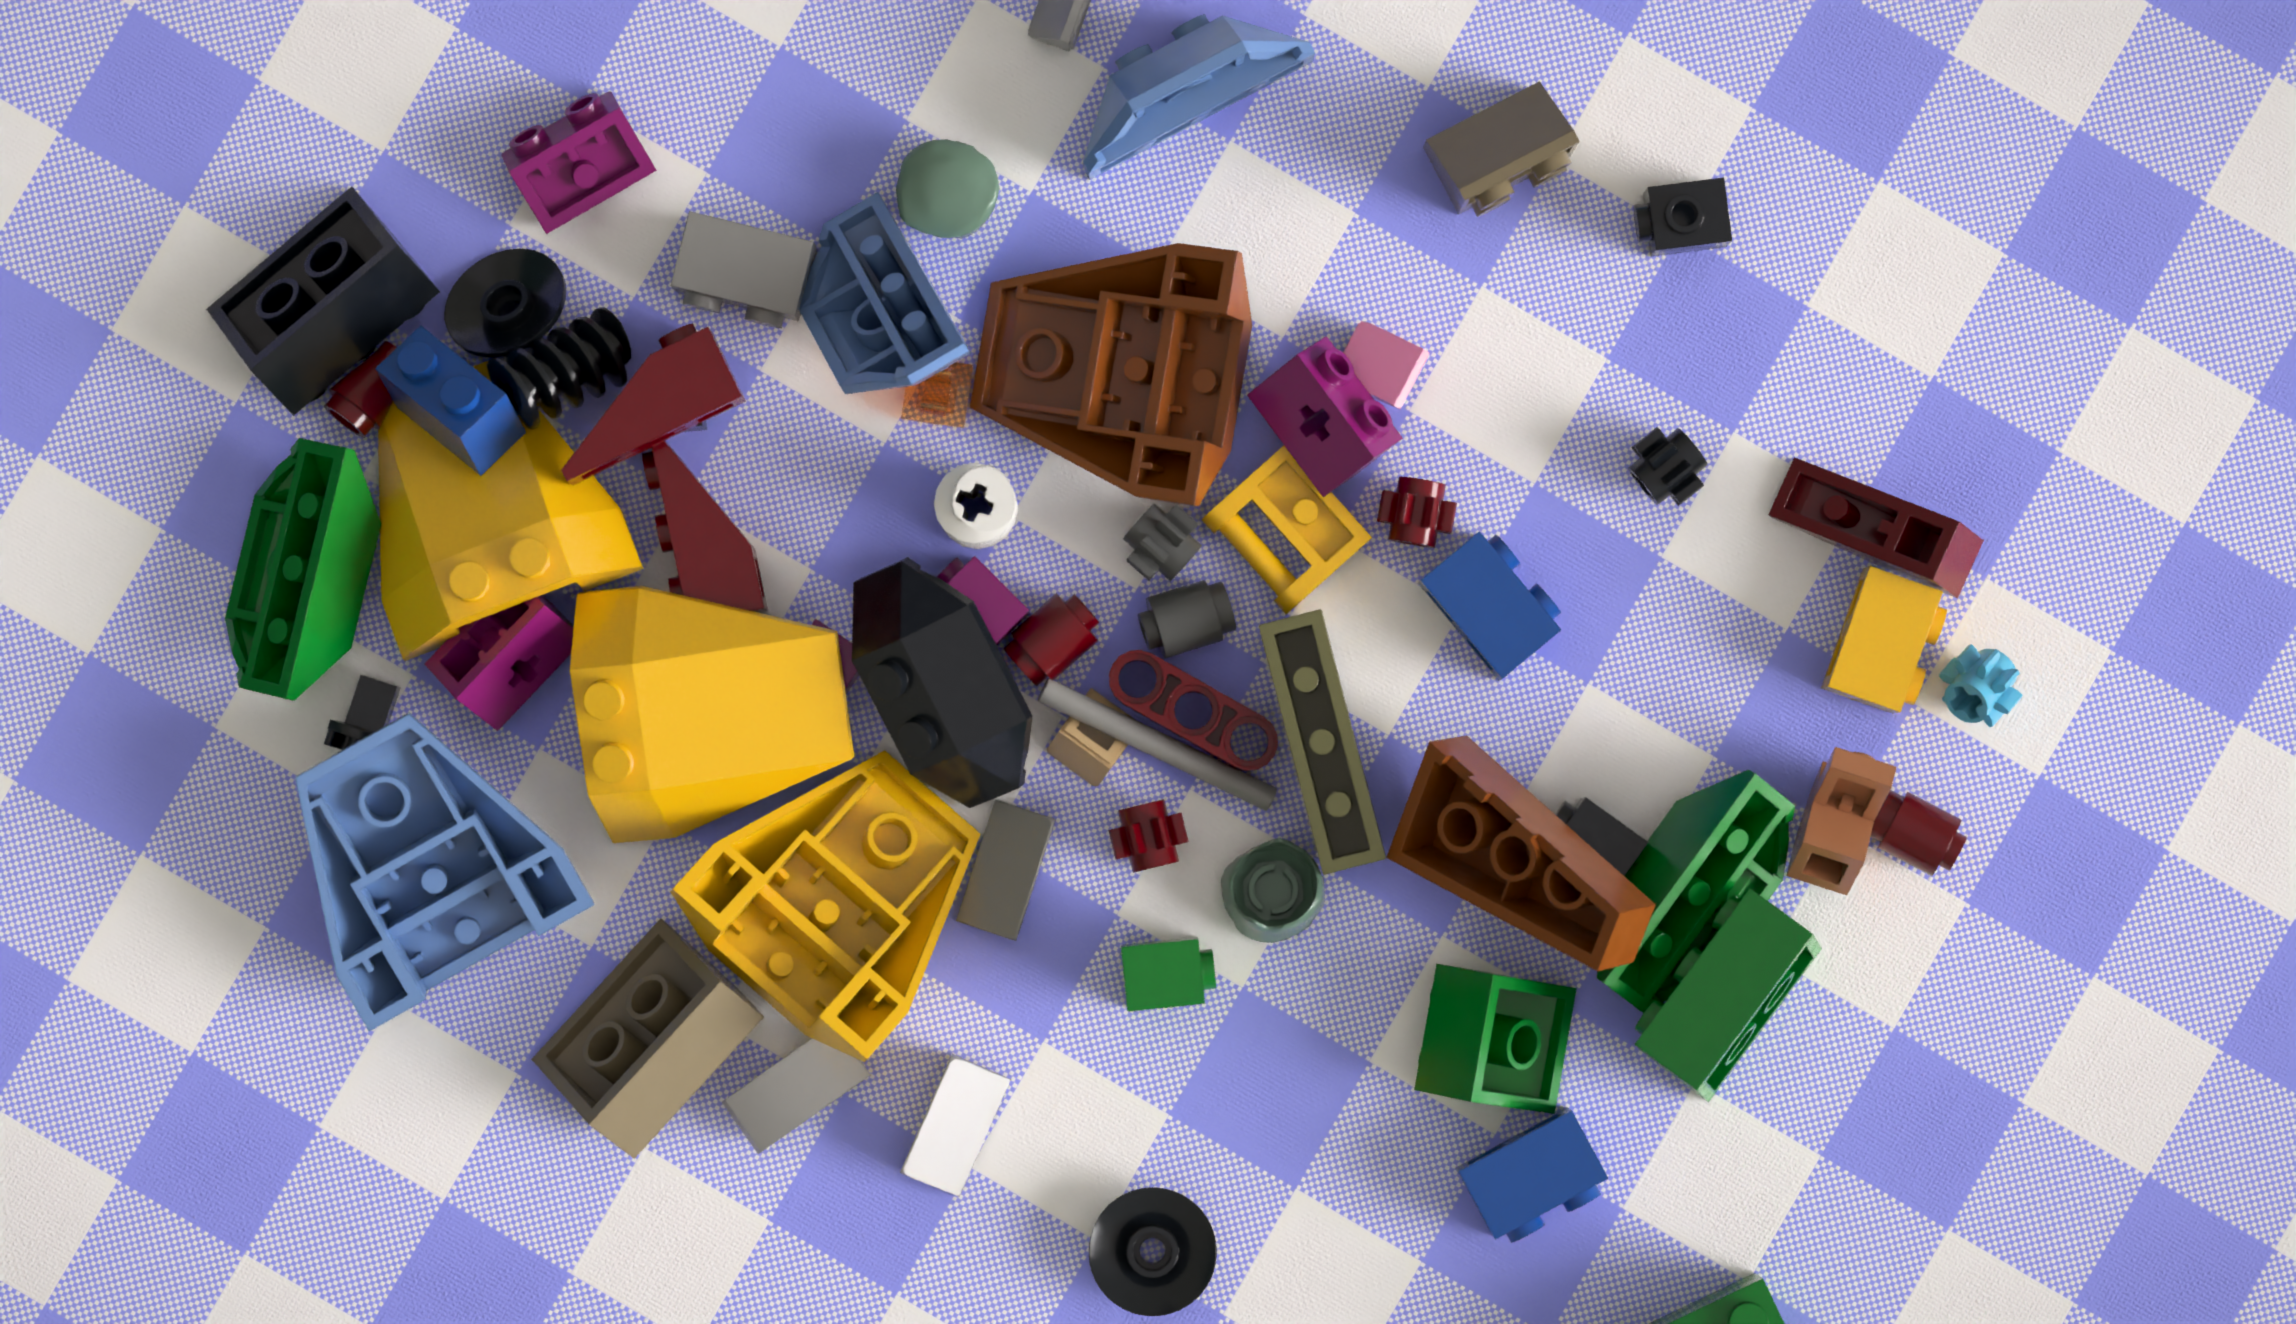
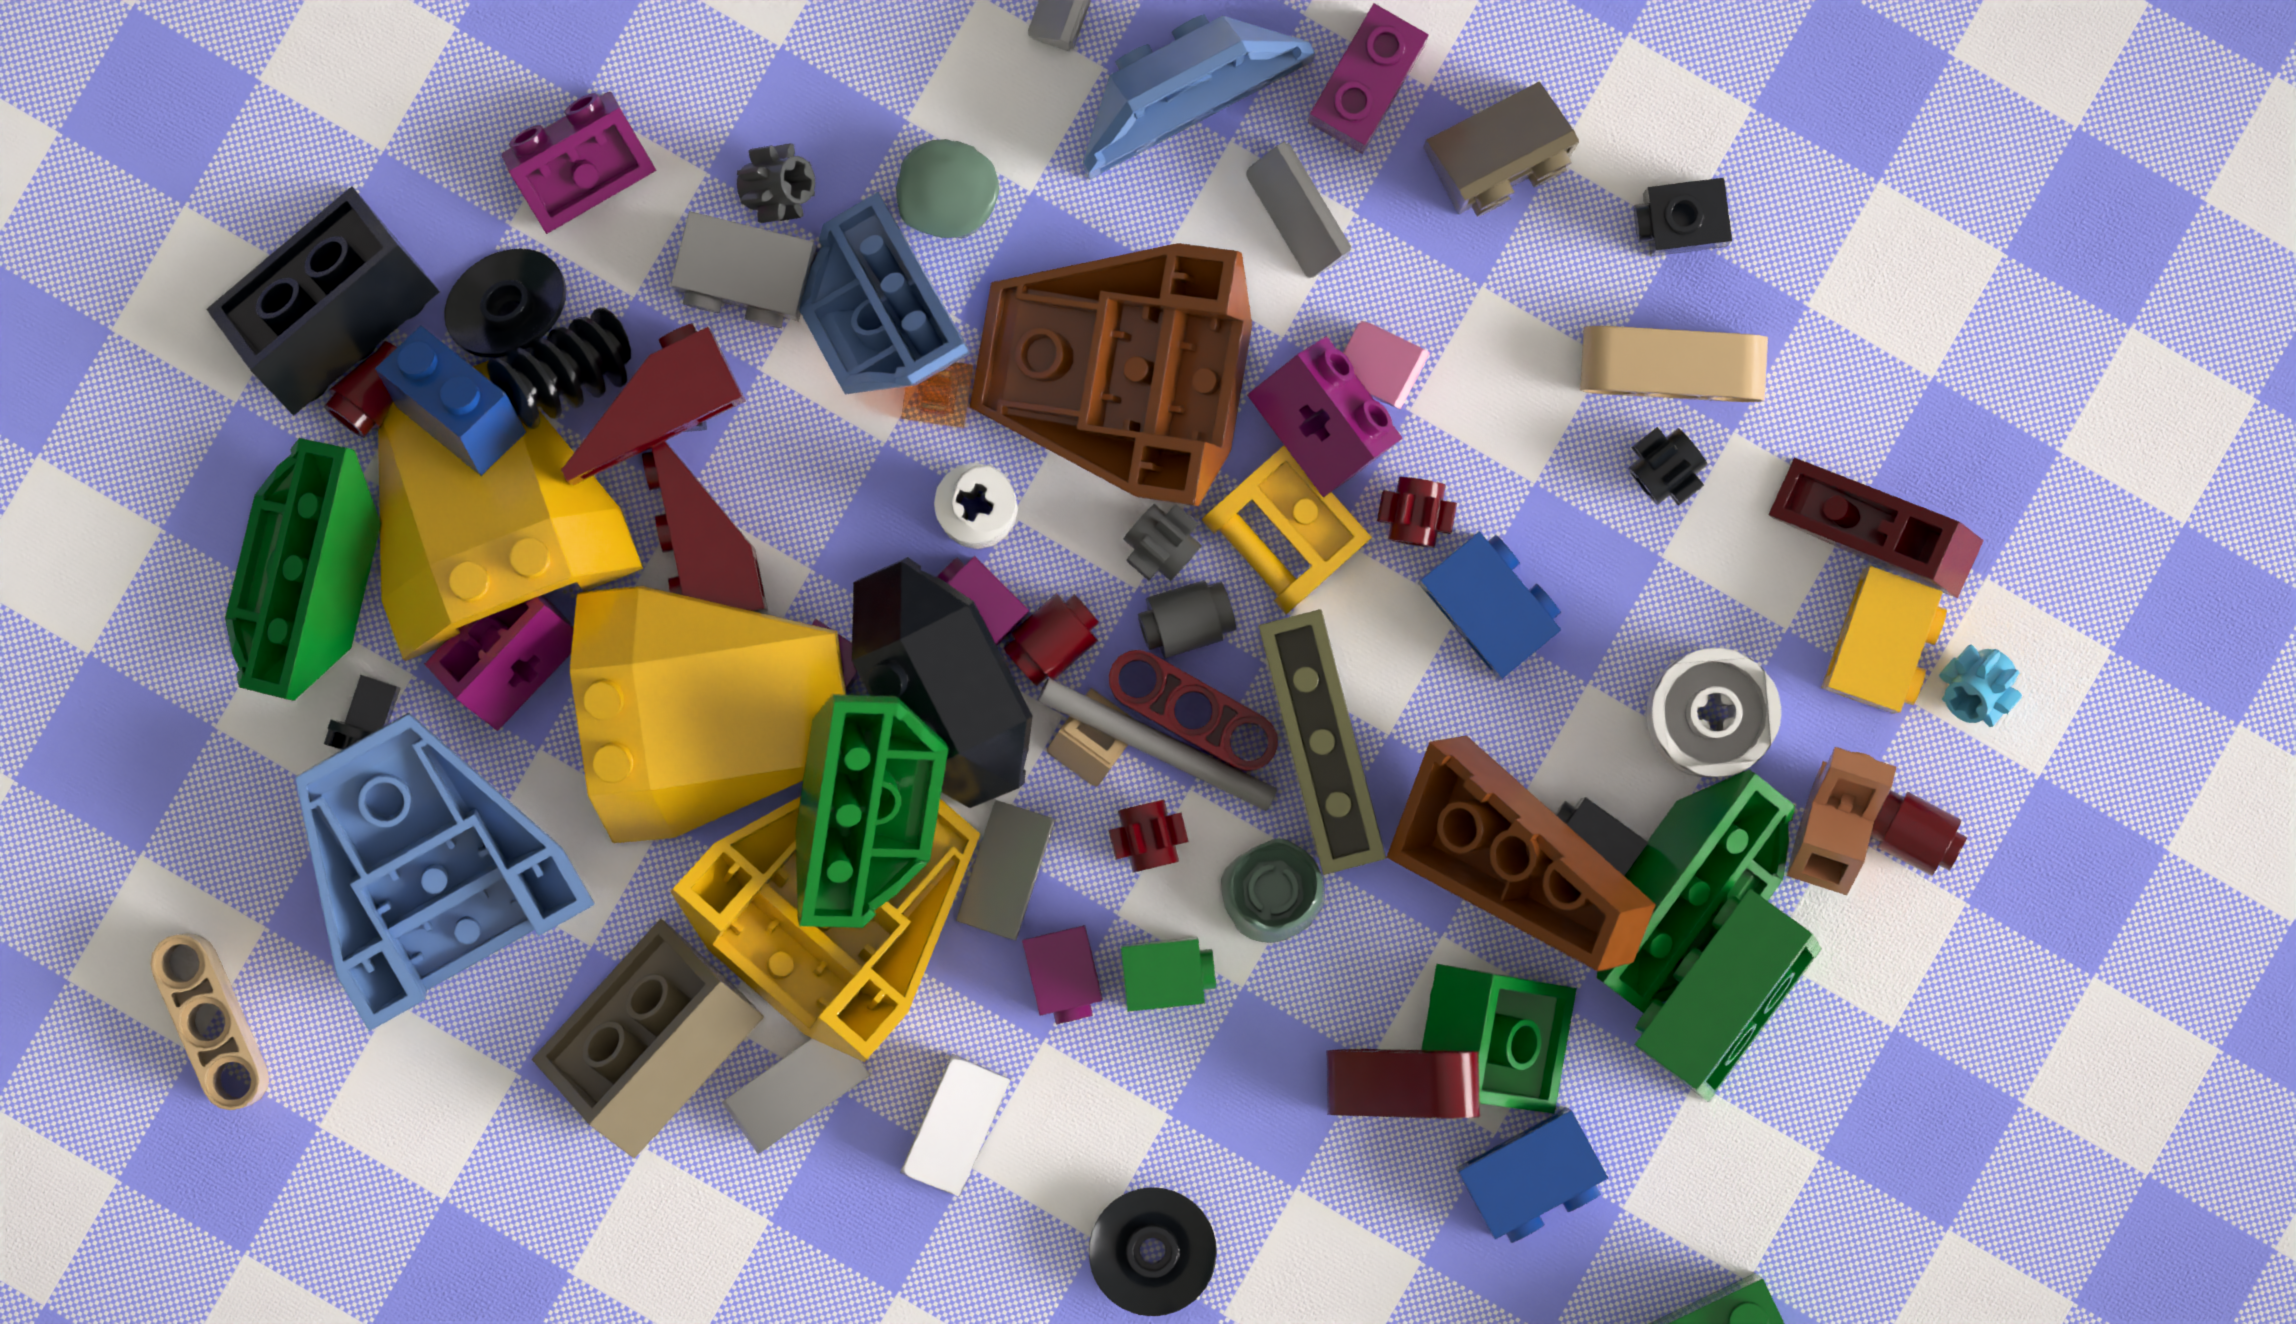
none -> tan beam [150,933,269,1110]
none -> dark grey gear [737,143,815,223]
none -> green wedge [795,694,948,928]
none -> magenta brick [1022,925,1103,1024]
none -> light grey slope [1246,141,1351,278]
none -> magenta brick [1308,3,1429,155]
none -> dark red beam [1326,1049,1480,1118]
none -> tan beam [1580,326,1768,402]
none -> white brick [1646,648,1781,777]

